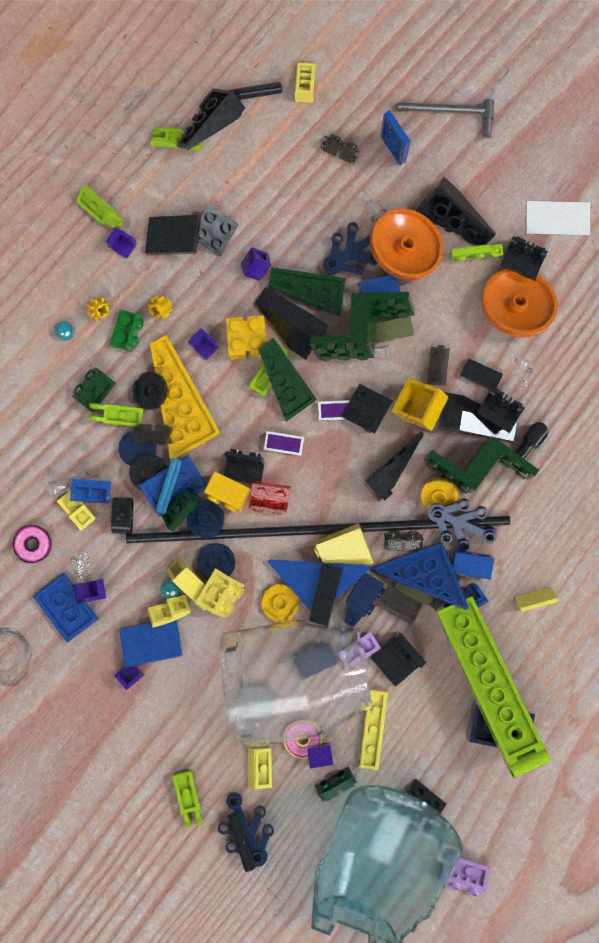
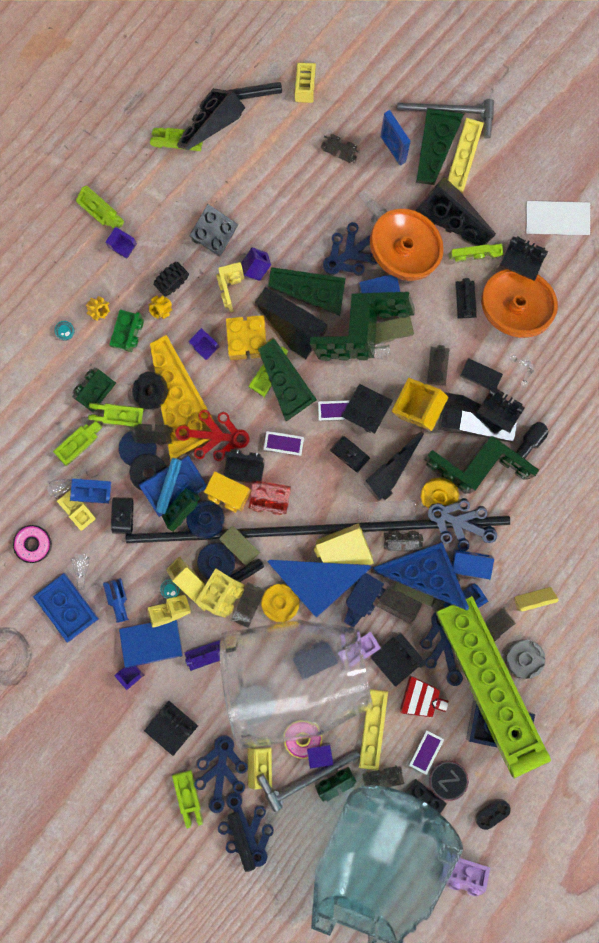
dark purple panel [74,579,106,604] -> none
black tile [145,215,201,255] -> none
black tile [309,564,343,626] -> none
none -> lime hinge [53,421,103,466]
none -> blue arm [103,578,129,623]
none -> black hinge [144,701,198,756]
none -> black tyre [153,262,189,297]
none -> red plant [175,409,250,461]
none -> dark purple hinge [184,640,227,671]
none -> dark blue plant [194,735,248,813]
none -> light yellow bracket [216,262,244,313]
none -> olive slope [219,526,260,566]
none -> black axle [230,559,264,582]
none -> clear smoke slope [231,582,265,628]
none -> flat silver bar [257,750,360,812]
none -> black beam [330,435,370,473]
none -> clear smoke hinge [362,765,405,792]
none -> torso [400,675,449,717]
none -> dark purple tile [409,730,444,775]
none -> dark green wing [416,109,464,185]
none -> dark blue plant [420,612,463,686]
none -> black tile [429,760,469,801]
none -> light yellow tile [447,118,484,194]
none -> black hinge [455,278,477,319]
none -> black beam [476,799,511,830]
none -> clear smoke slope [485,607,516,642]
none -> light grey tile [506,640,545,679]

